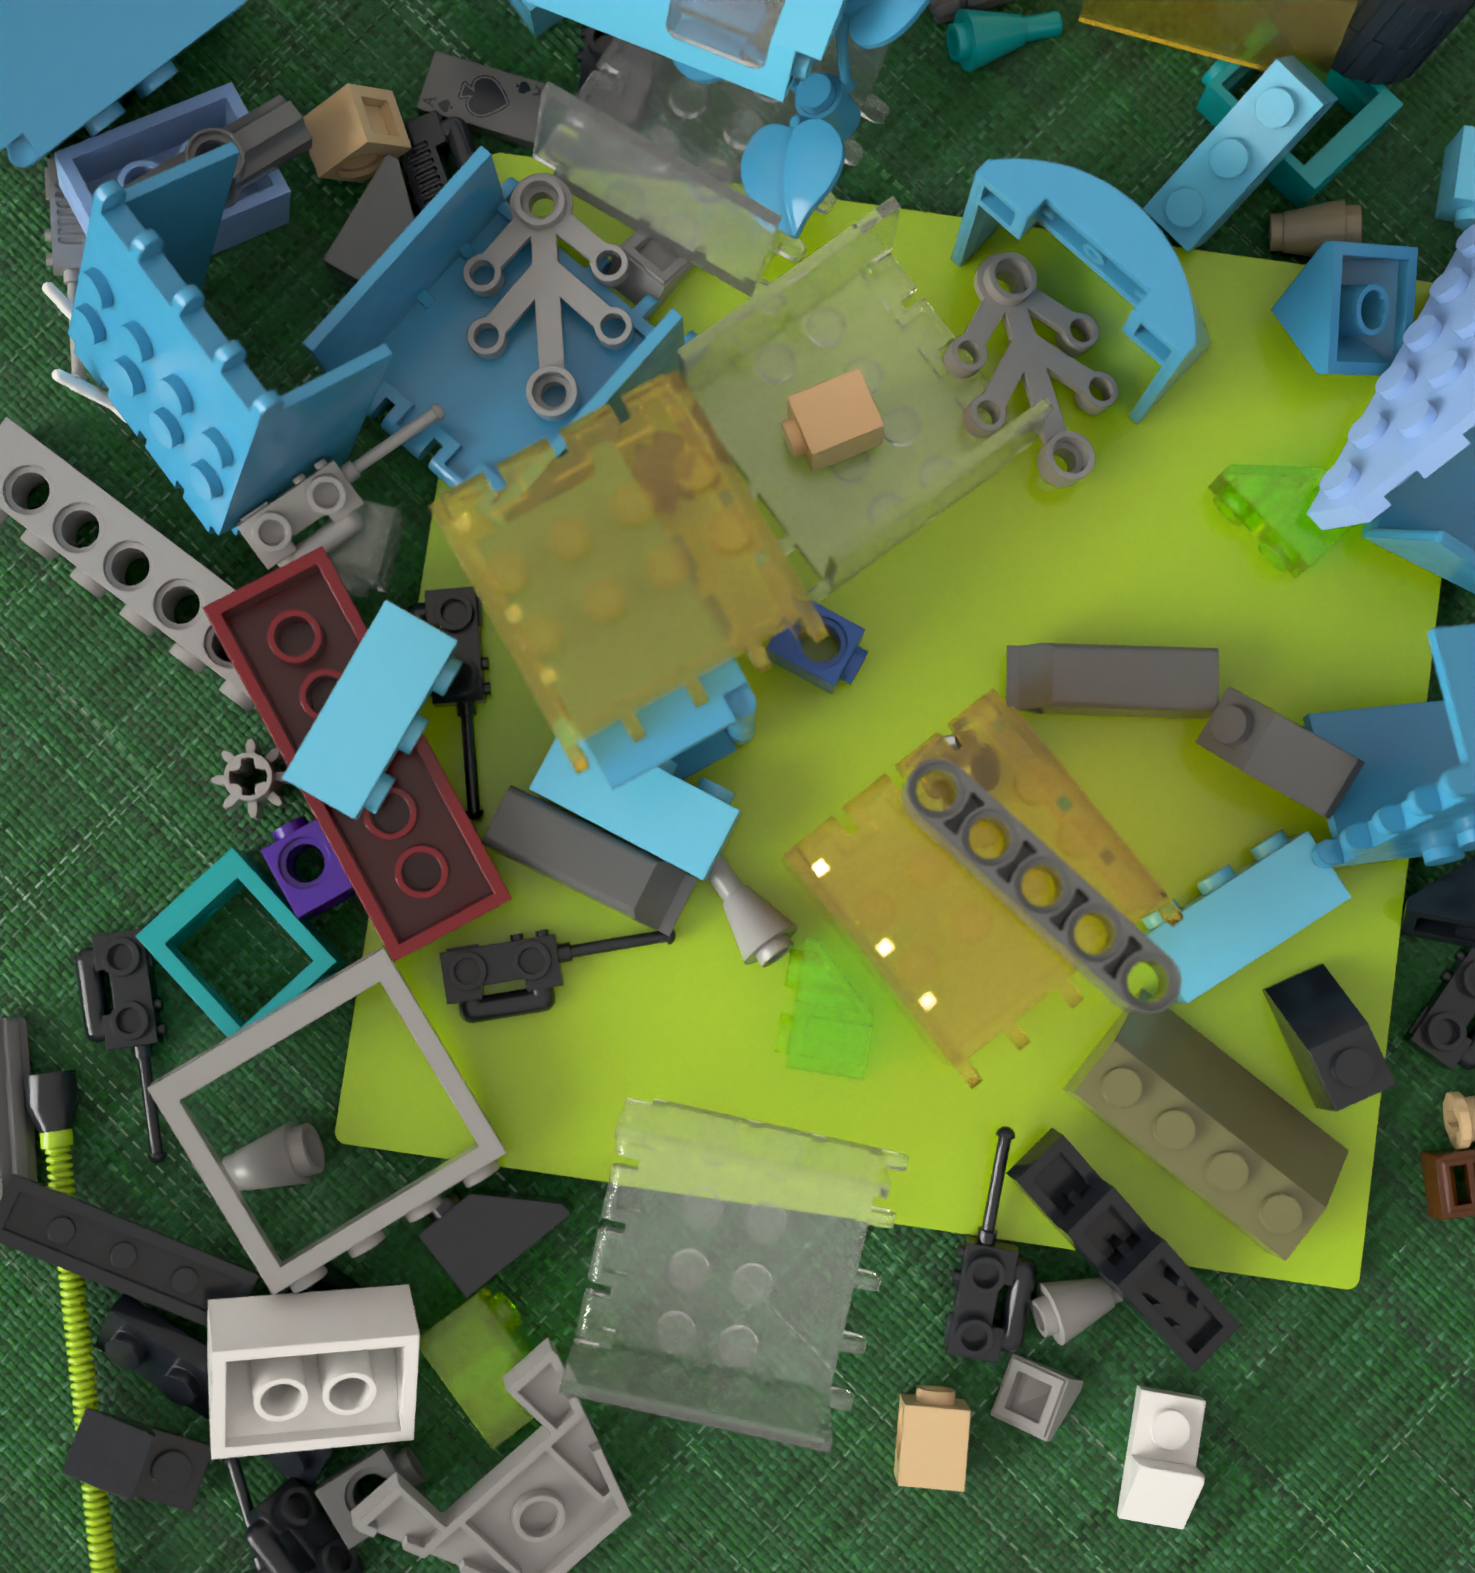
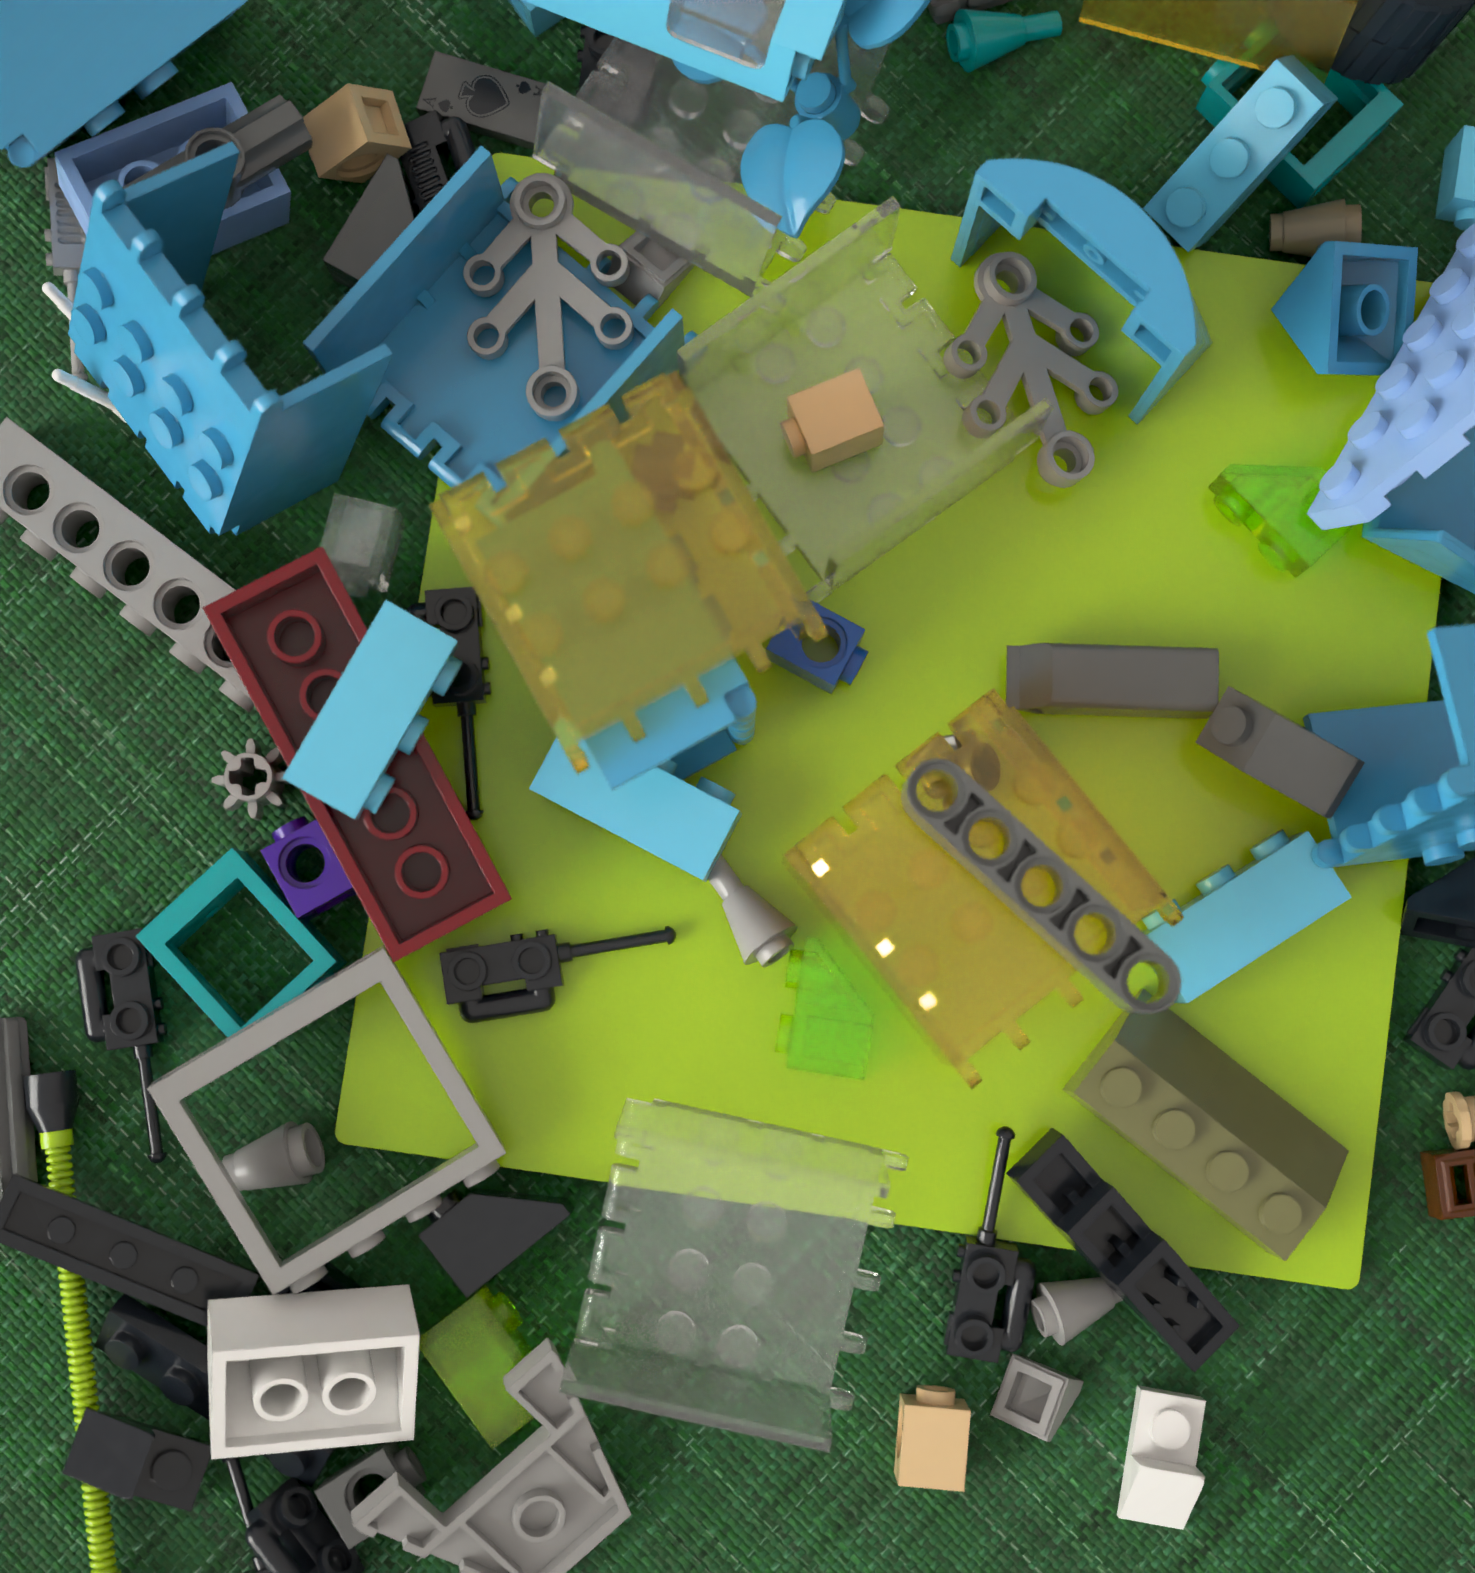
light grey piece [236,404,445,569] -> none
dark grey piece [482,785,698,937] -> none
black slope [1262,963,1396,1112] -> none

